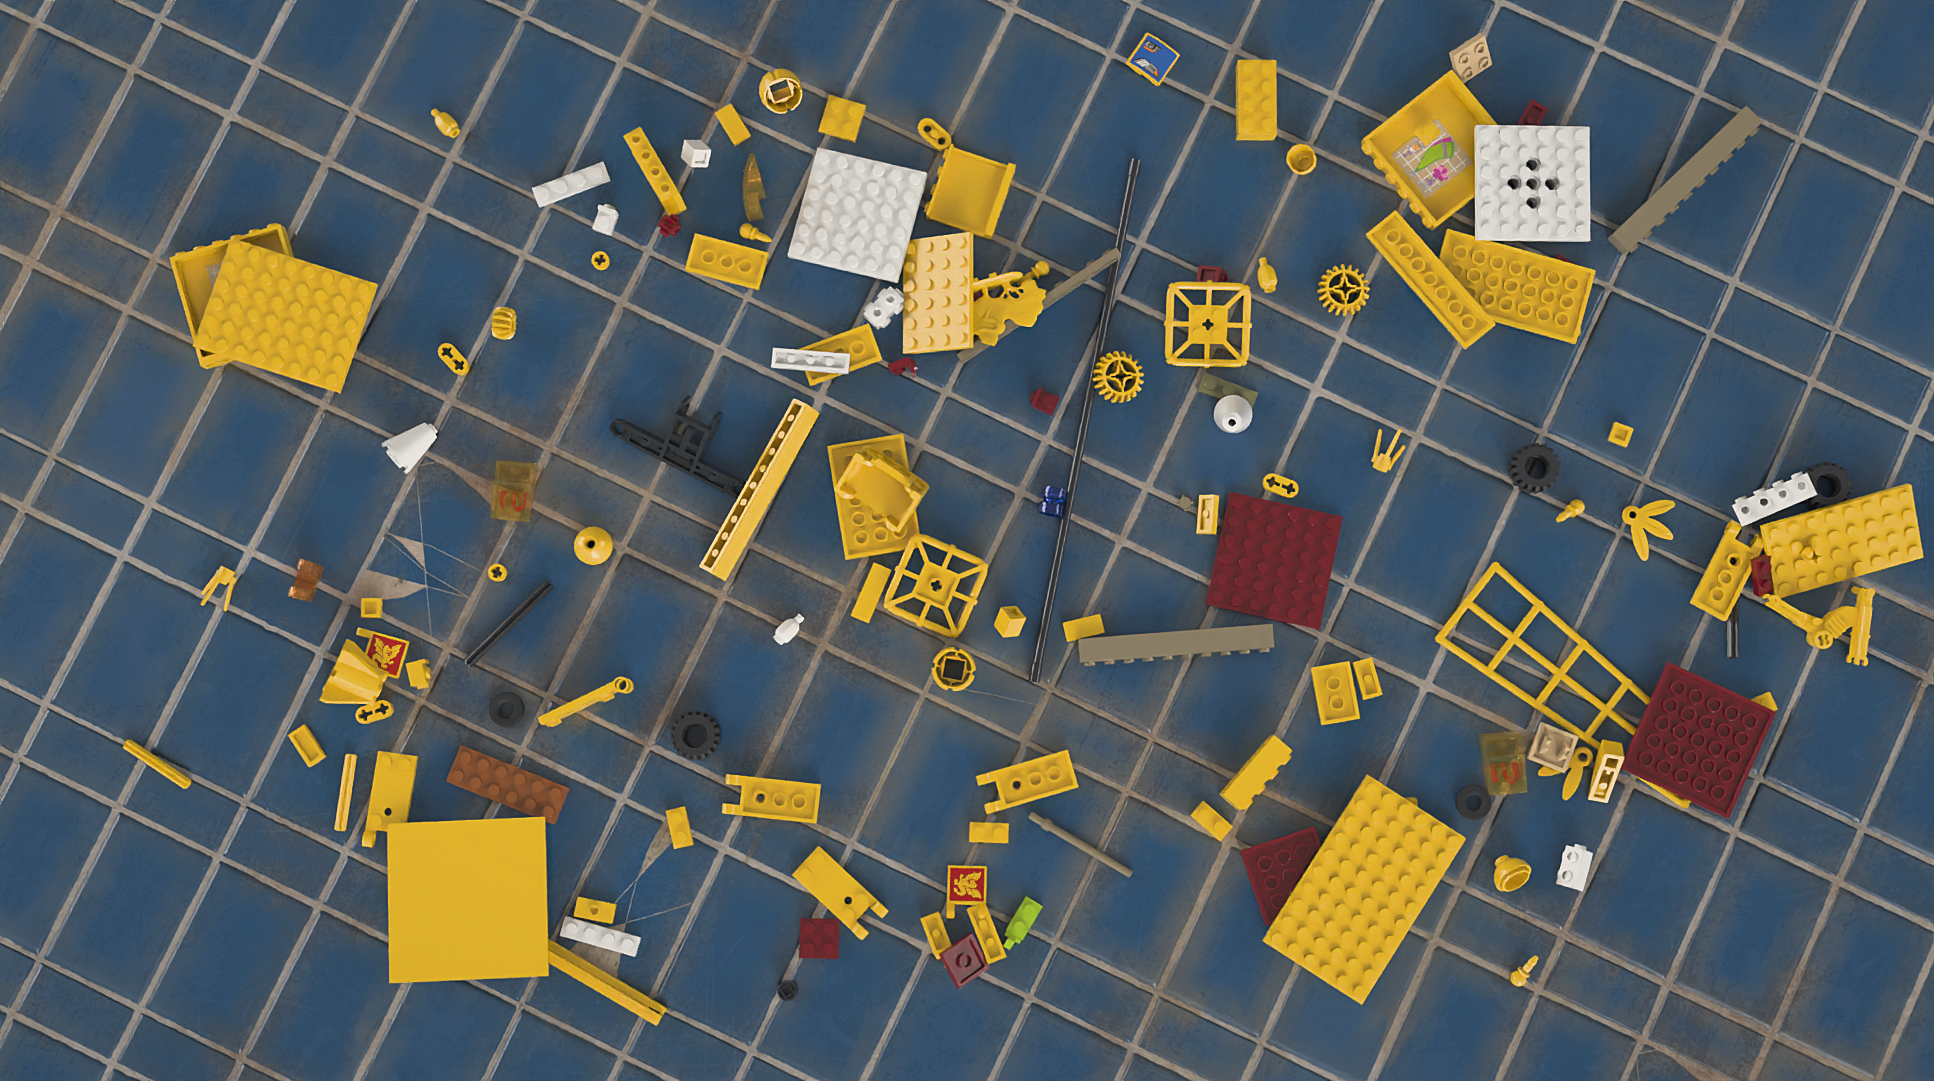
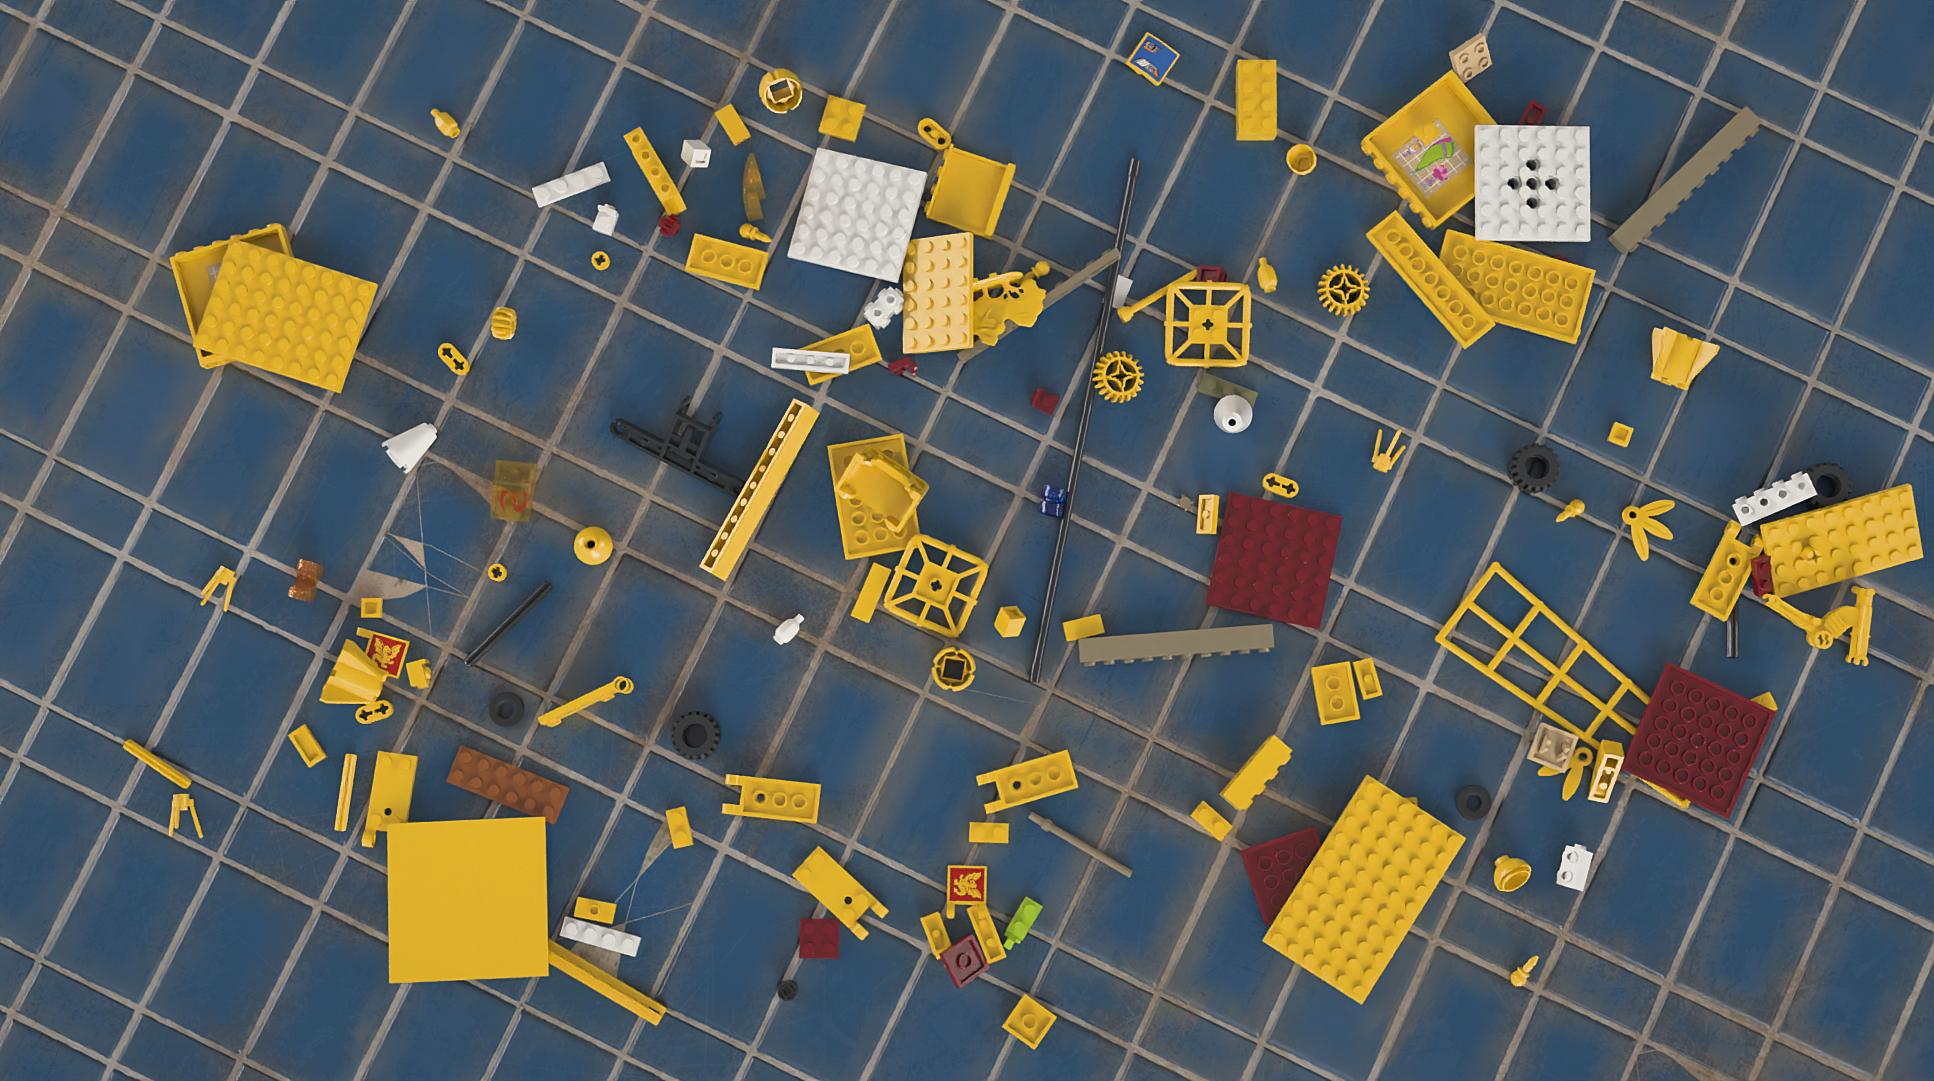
clear yellow slope [1479,730,1527,796] -> none
none -> yellow plant [168,794,203,838]
none -> yellow plate [1002,994,1057,1050]
none -> white sticker [1102,275,1133,309]
none -> yellow piece [1117,269,1198,323]
none -> yellow brick [1650,327,1720,391]

